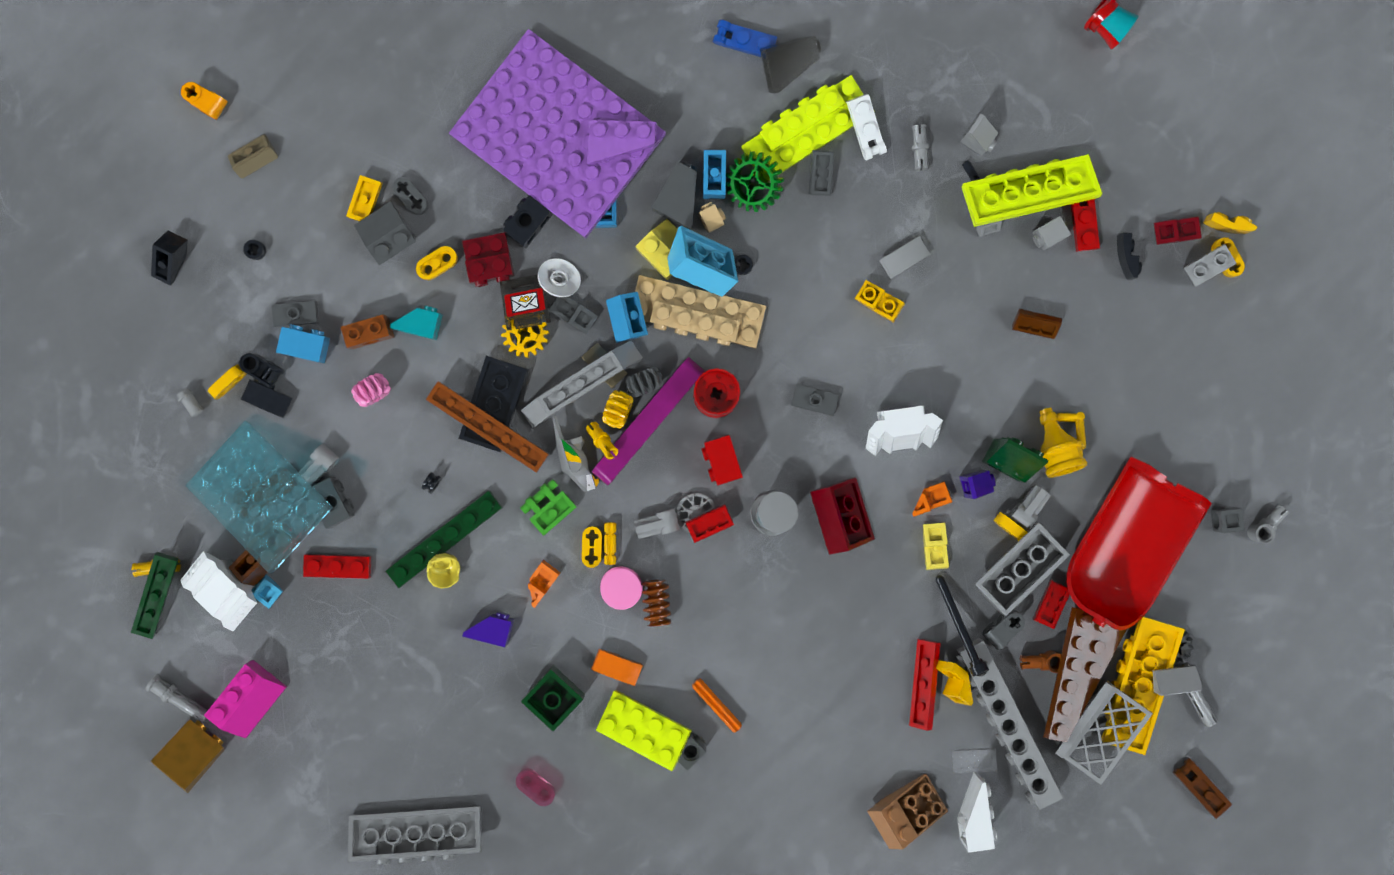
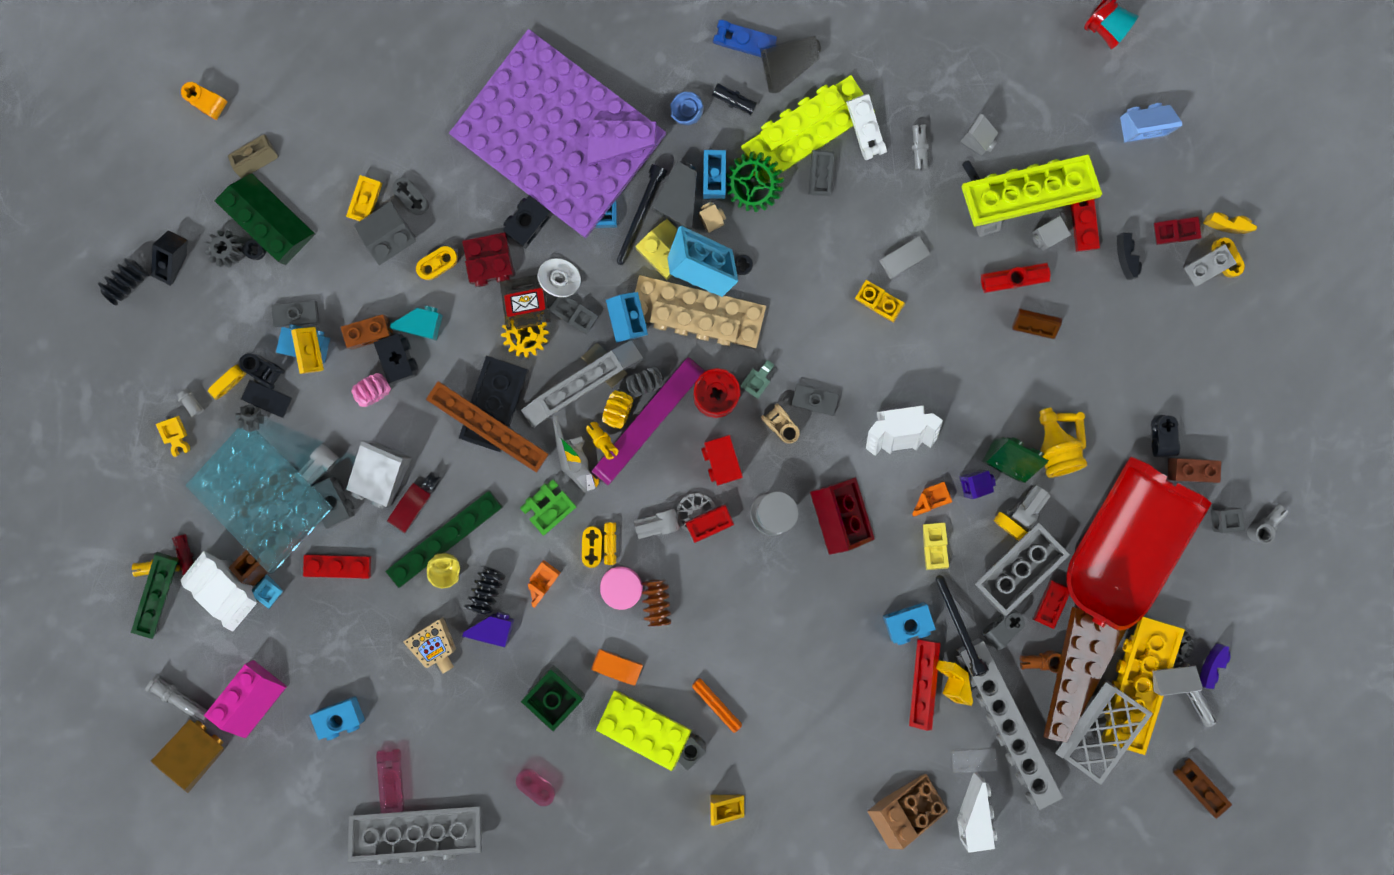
none -> black piece [98,258,149,306]
none -> yellow plate [156,415,190,457]
none -> dark red pin [172,534,194,576]
none -> dark grey gear [204,230,244,268]
none -> dark green slope [214,173,315,265]
none -> dark grey gear [235,405,264,432]
none -> yellow plate [291,327,324,374]
none -> dark azure brick [309,696,365,741]
none -> slope [346,441,412,509]
none -> black brick [373,333,418,384]
none -> clear pink plate [376,749,404,813]
none -> dark red slope [387,483,431,533]
none -> tan torso [403,617,456,674]
none -> black piece [464,566,505,615]
none -> black piece [617,164,668,265]
none -> medium blue hair [670,91,703,126]
none -> yellow slope [710,795,744,826]
none -> black pin [712,83,757,116]
none -> sand green plate [740,360,774,399]
none -> tan piece [761,403,800,444]
none -> dark azure brick [883,602,936,645]
none -> red piece [981,263,1051,293]
none -> light blue slope [1120,103,1182,143]
none -> black piece [1151,415,1180,457]
none -> copper brick [1167,458,1221,483]
none -> dark purple slope [1199,643,1231,689]

